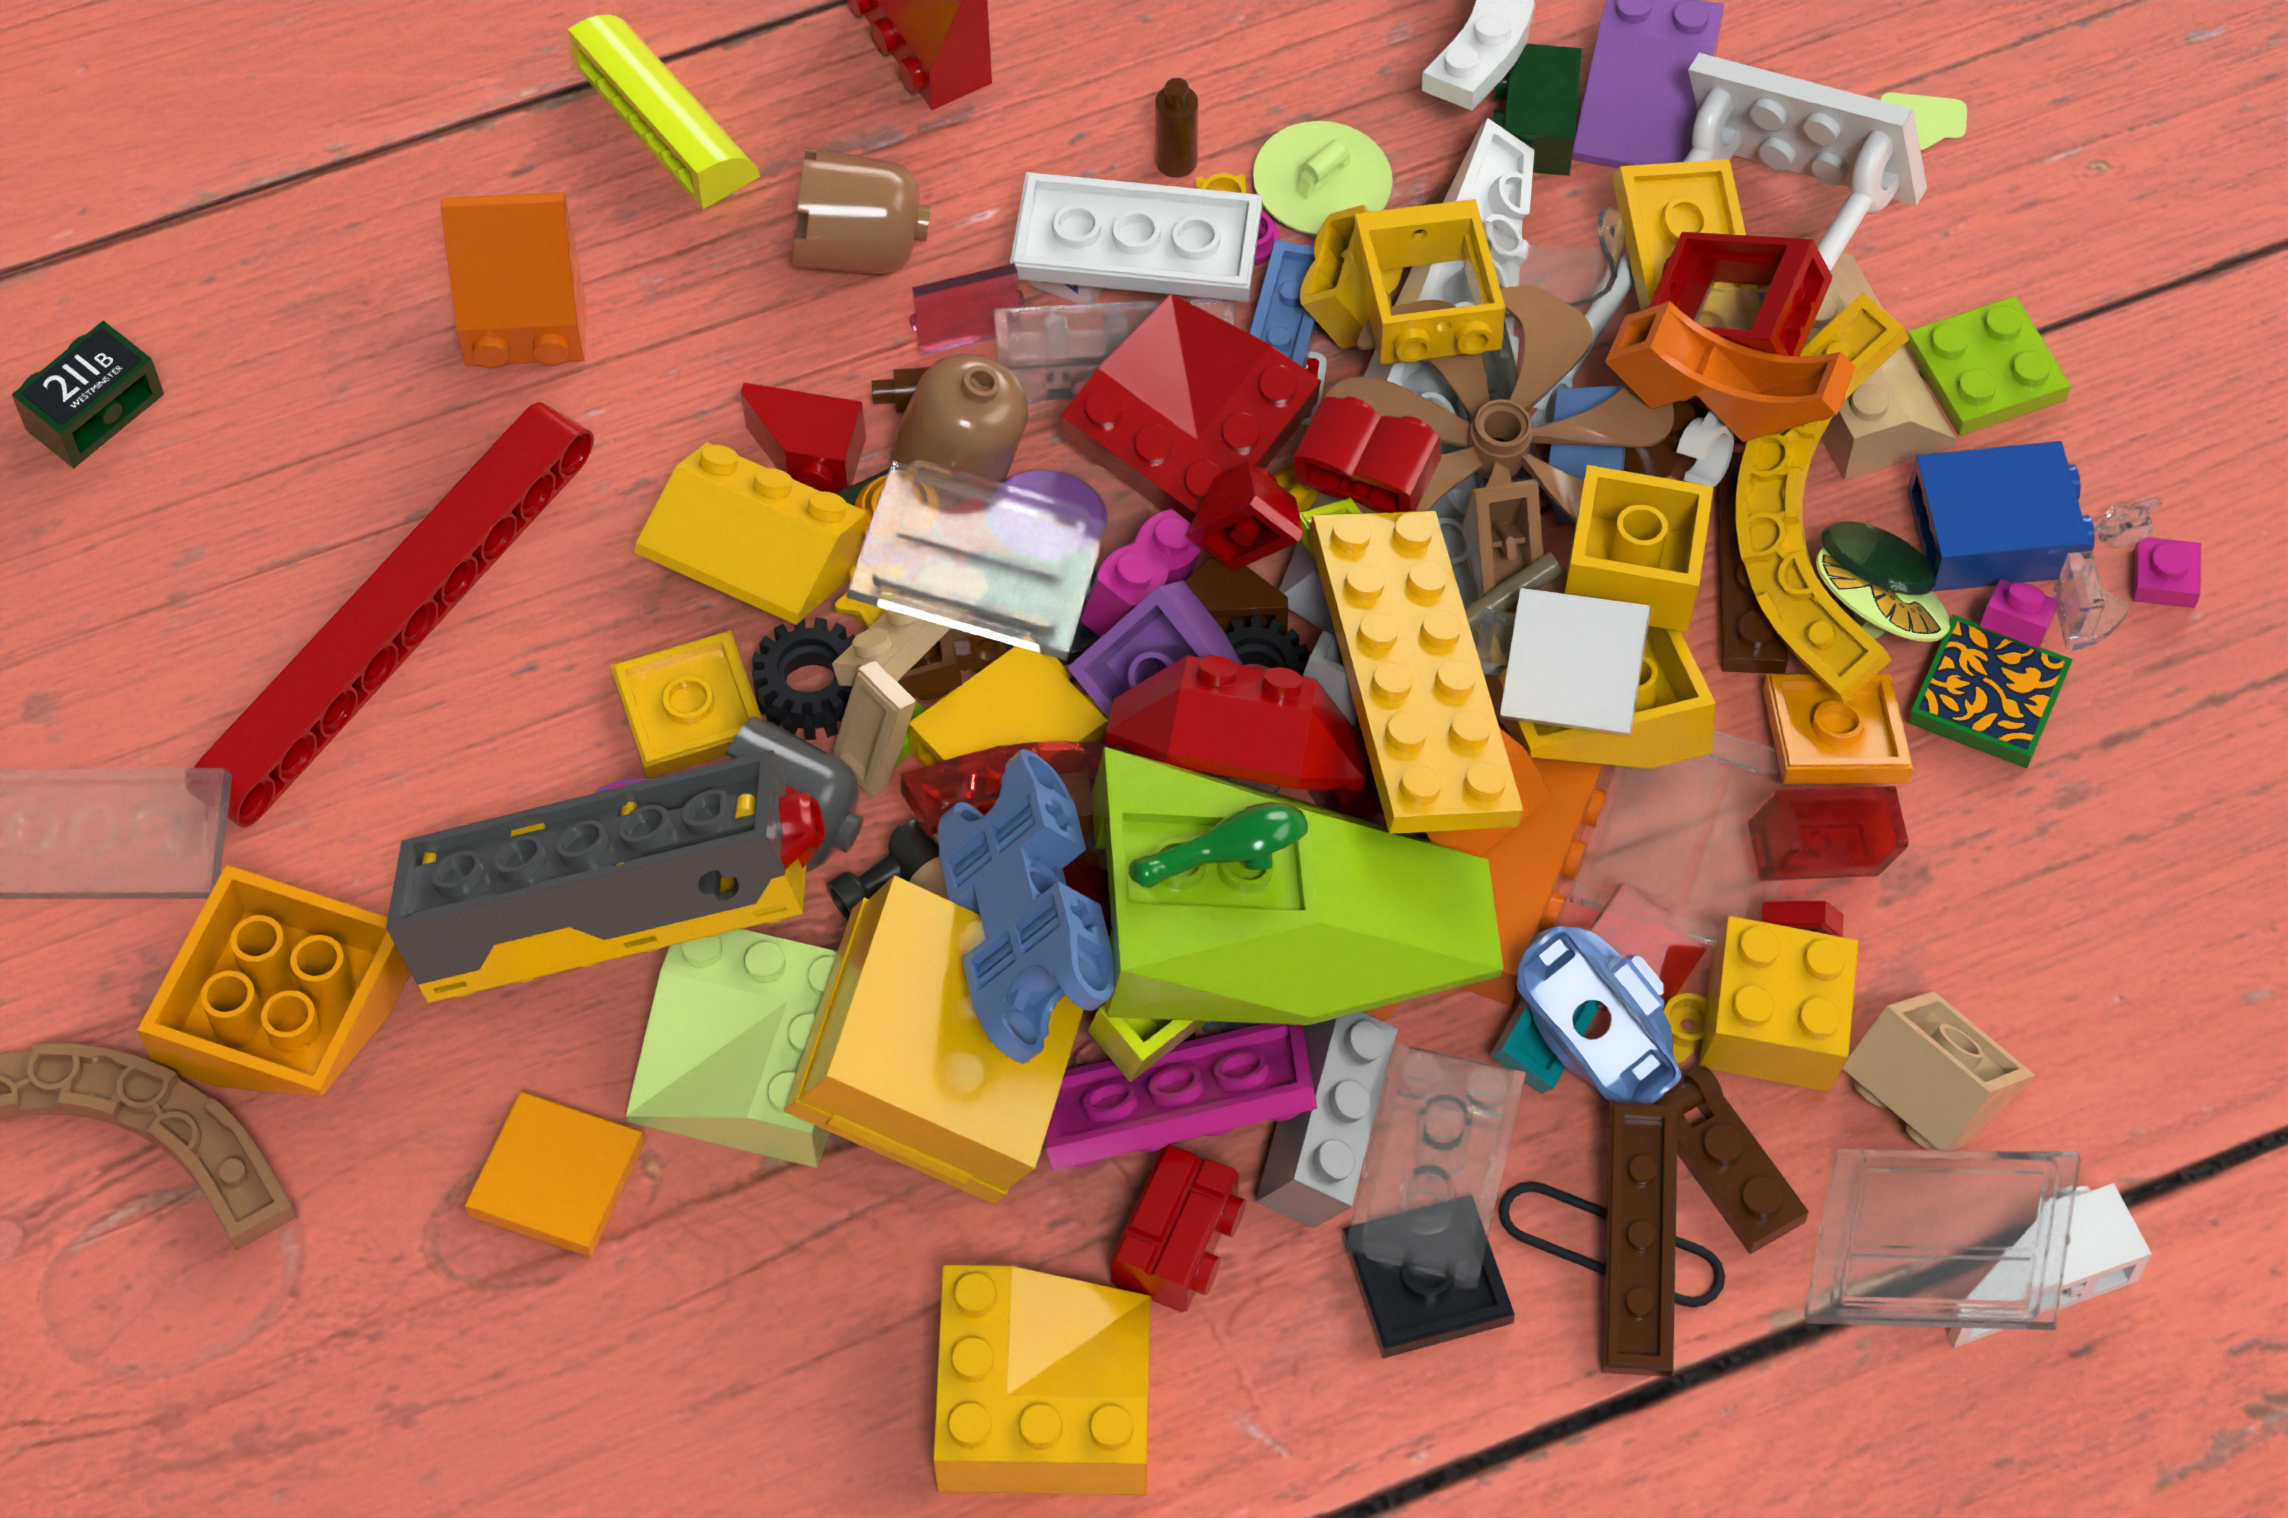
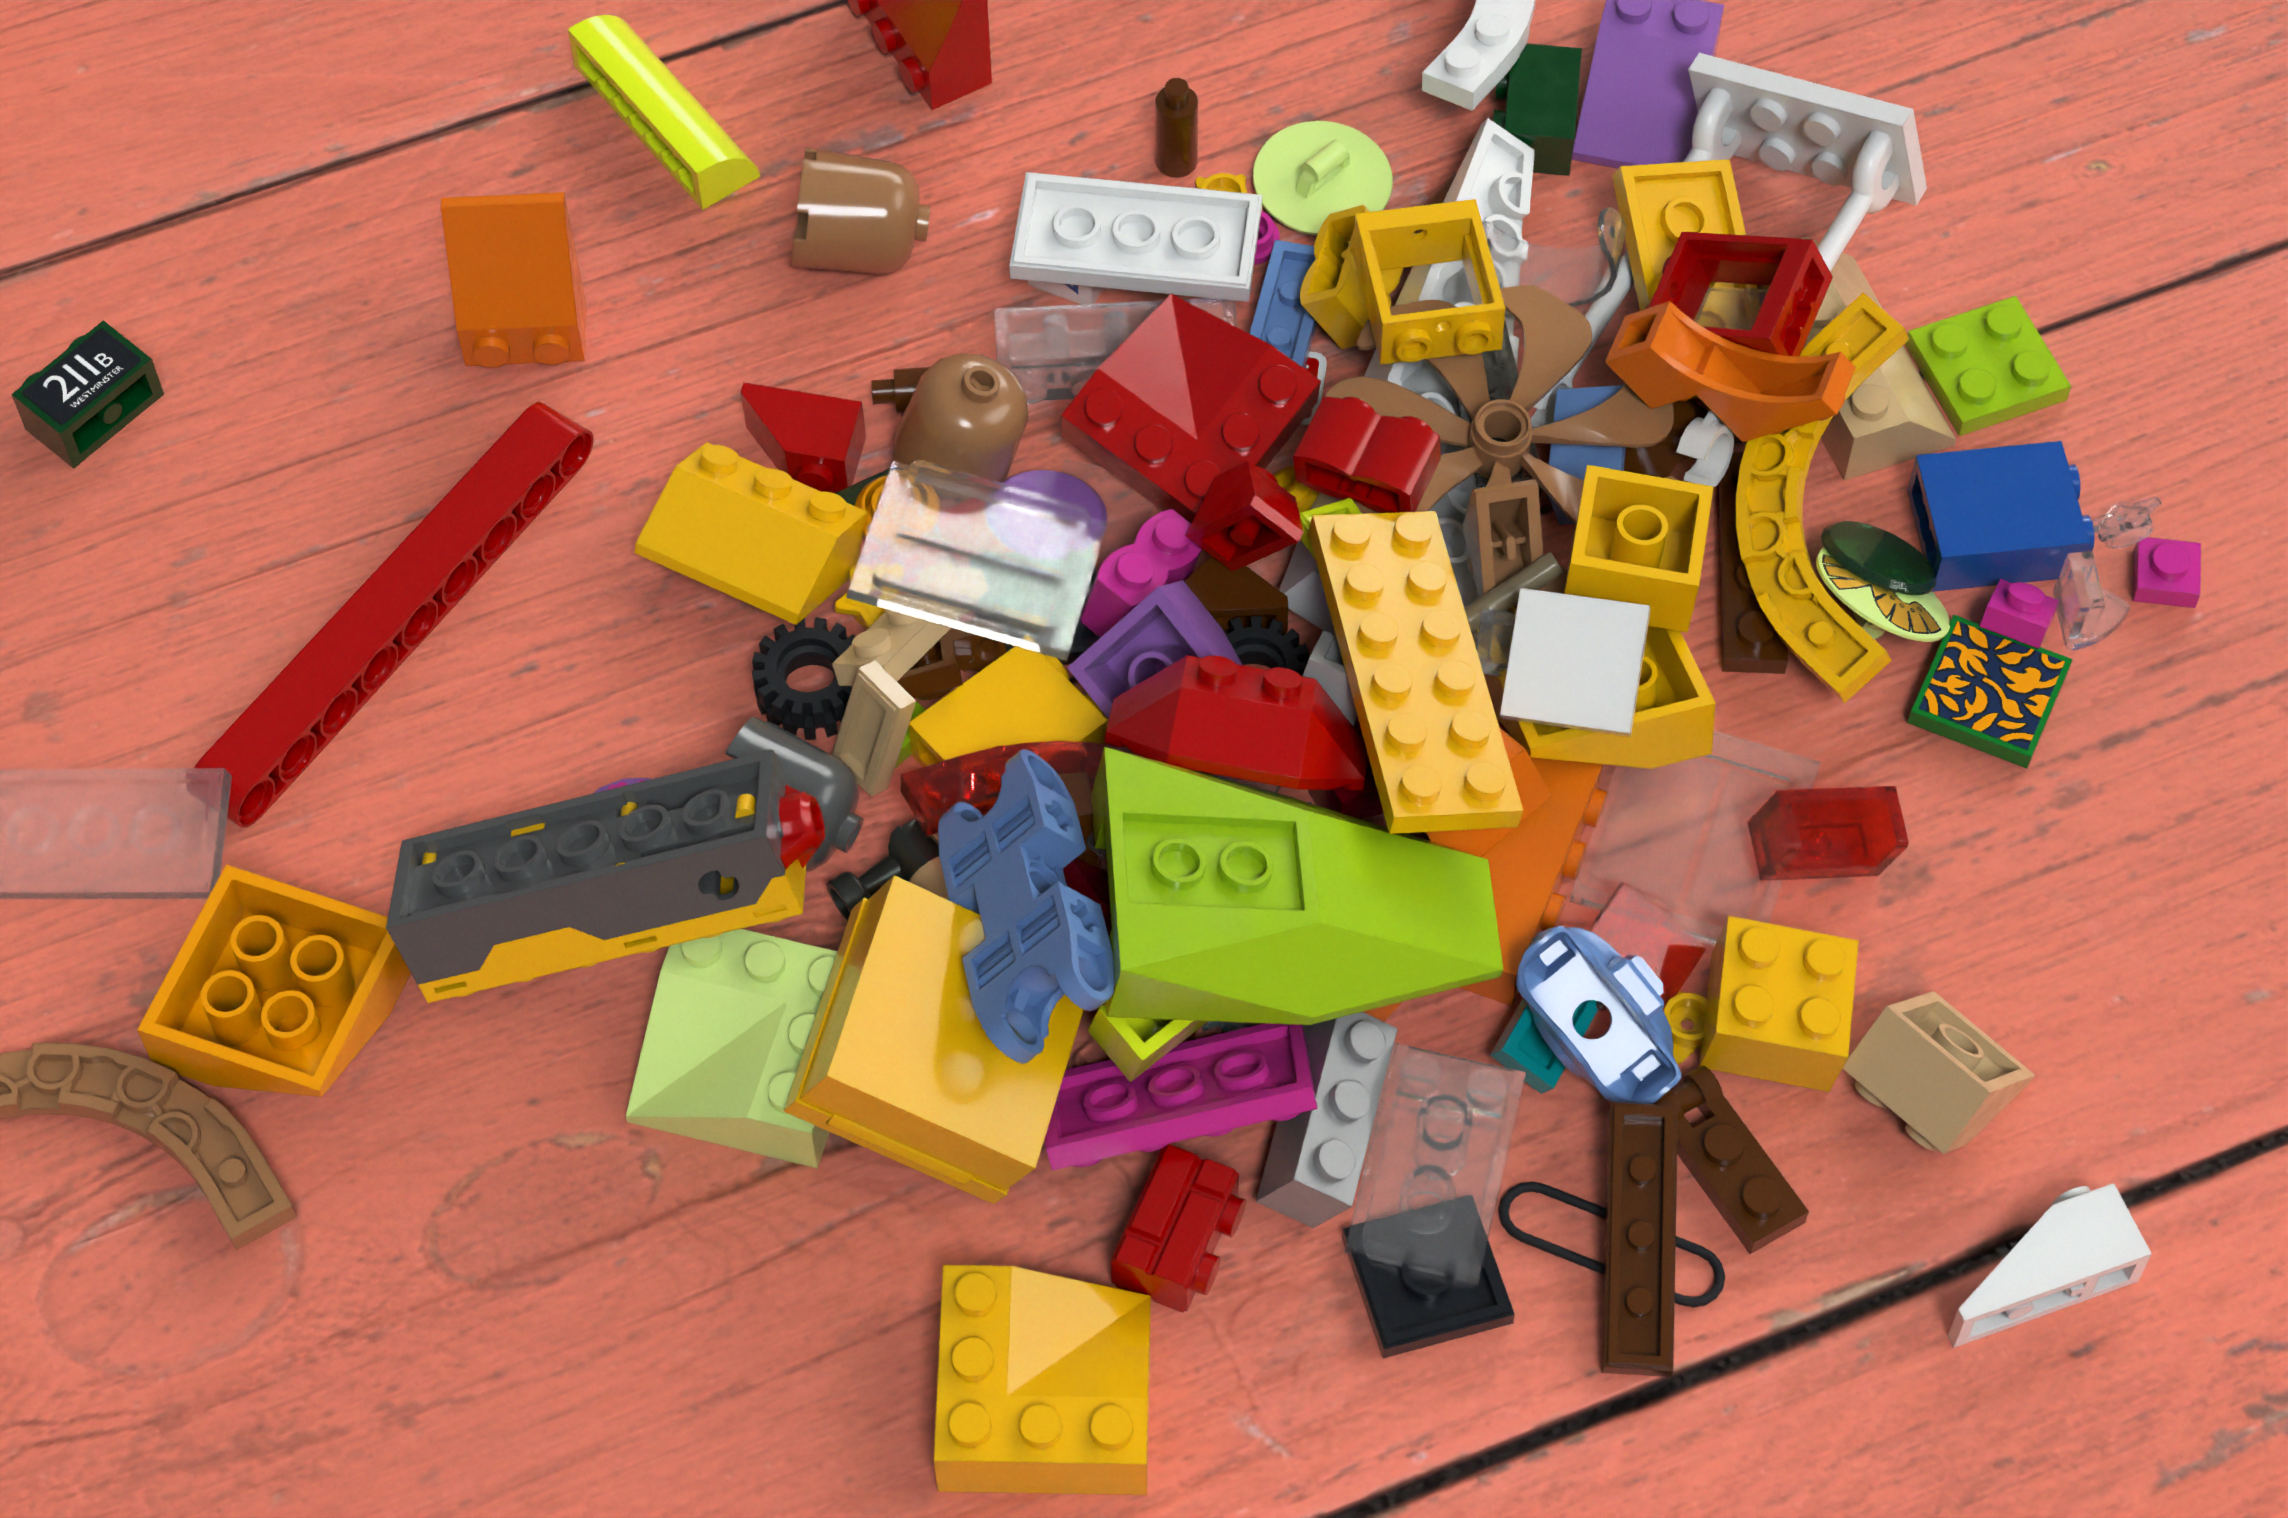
light orange tile [465,1091,645,1258] -> none
yellow tile [610,630,763,778] -> none
clear pink piece [909,263,1025,356] -> none
green piece [1128,802,1308,888] -> none
red tile [1761,901,1844,937] -> none
light orange tile [1763,674,1913,784] -> none
clear piece [1804,1149,2080,1330] -> none
yellowish green sticker [1881,93,1967,150] -> none

